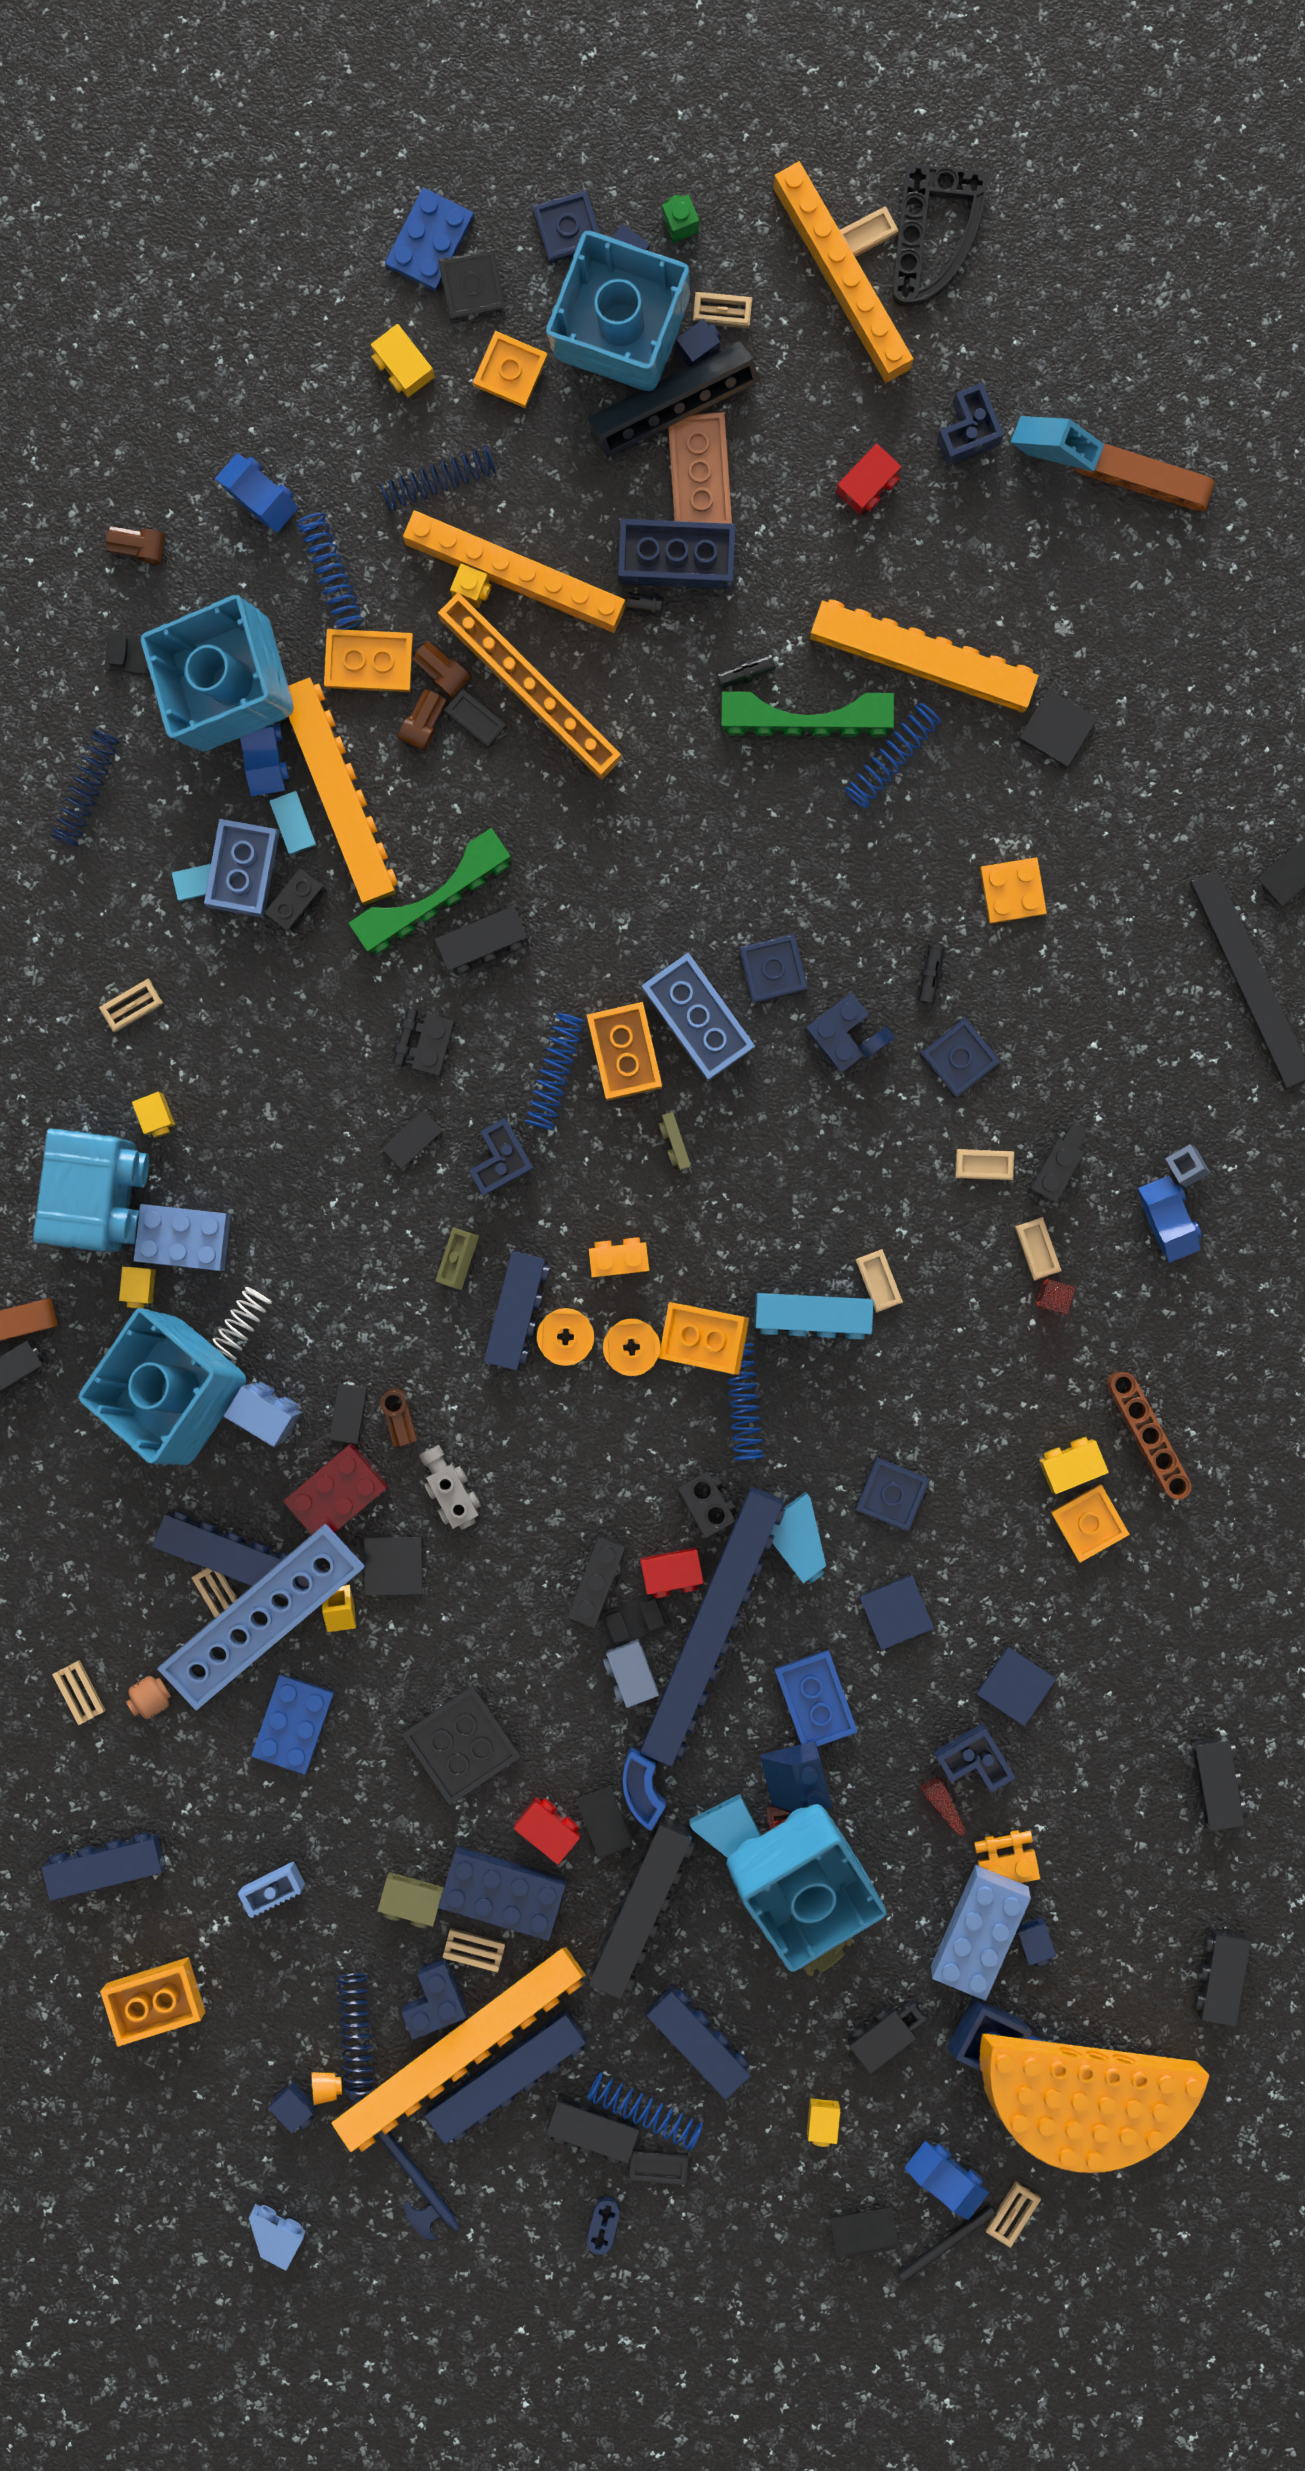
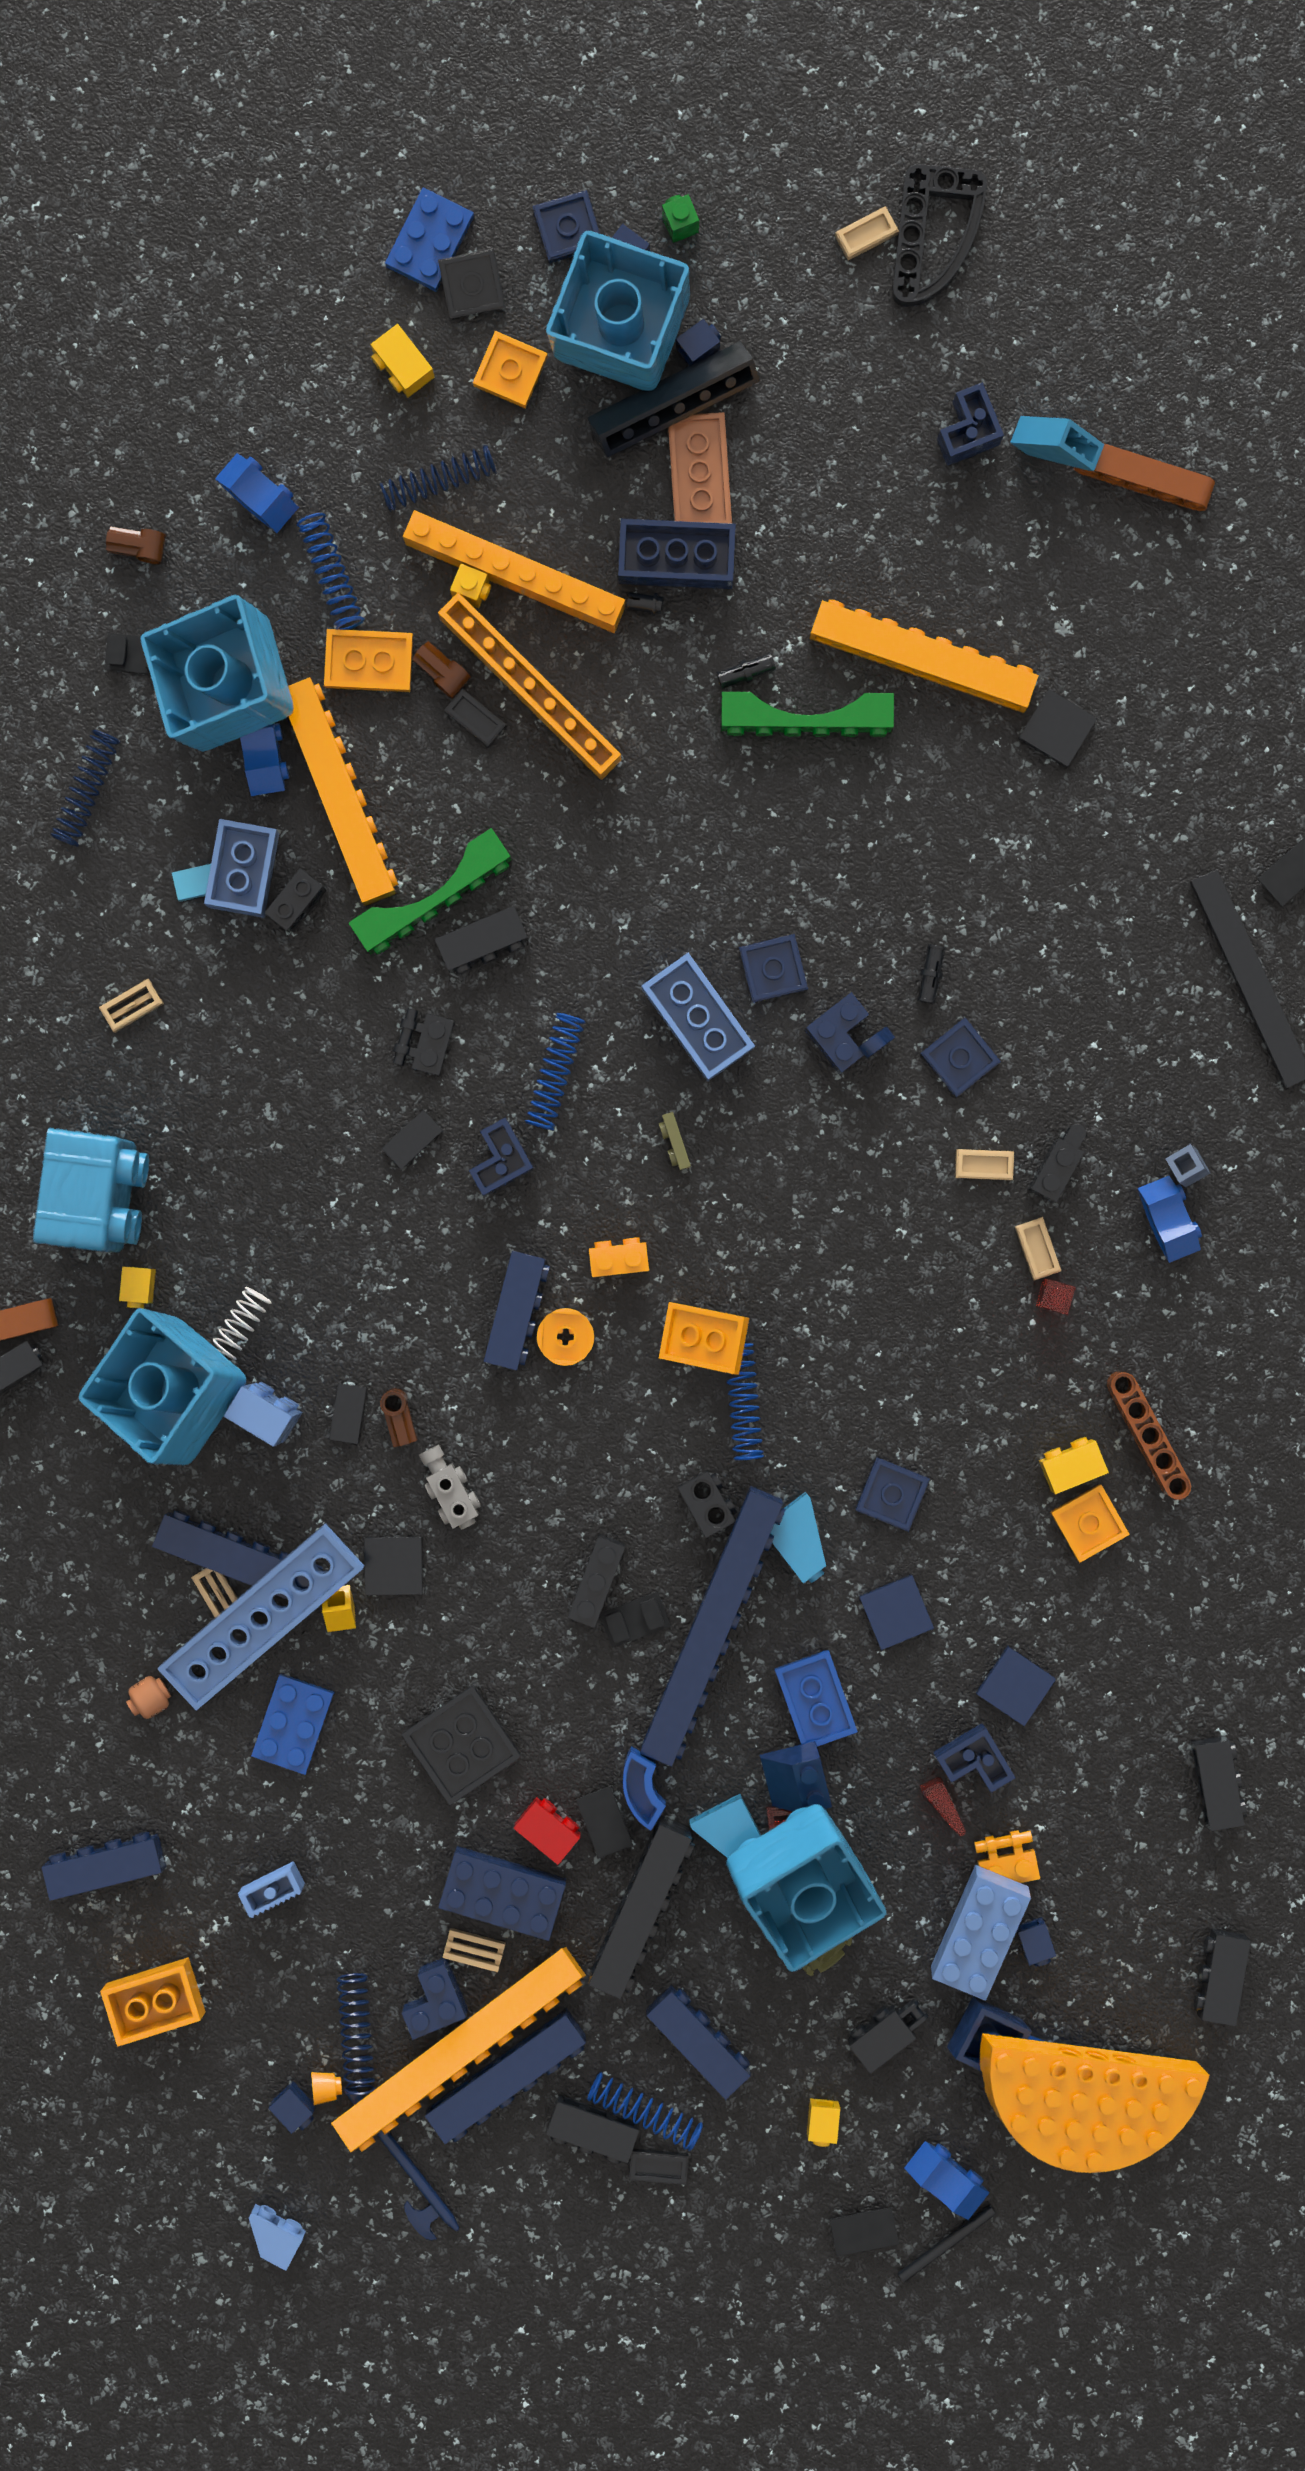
tan tile [52,1660,106,1725] -> none
yellow brick [132,1092,175,1138] -> none
medium blue brick [134,1204,231,1271] -> none
medium azure tile [270,791,317,855] -> none
dark red brick [283,1443,389,1535] -> none
olive brick [378,1872,444,1928] -> none
reddish brown piece [398,689,447,751] -> none
olive plate [436,1227,479,1290] -> none
light orange brick [587,1002,662,1101] -> none
dark blue beam [587,2196,620,2255] -> none
light orange plate [603,1319,660,1376] -> none
sand blue brick [603,1638,659,1708] -> none
red brick [640,1547,704,1598] -> none
tan tile [693,292,752,329] -> none
dark azure brick [754,1293,873,1339] -> none
light orange brick [773,161,913,383] -> none
red brick [836,443,901,515] -> none
blue piece [845,703,941,808] -> none
tan tile [855,1249,903,1313] -> none
light orange plate [980,857,1047,924] -> none
tan tile [985,2181,1041,2248] -> none

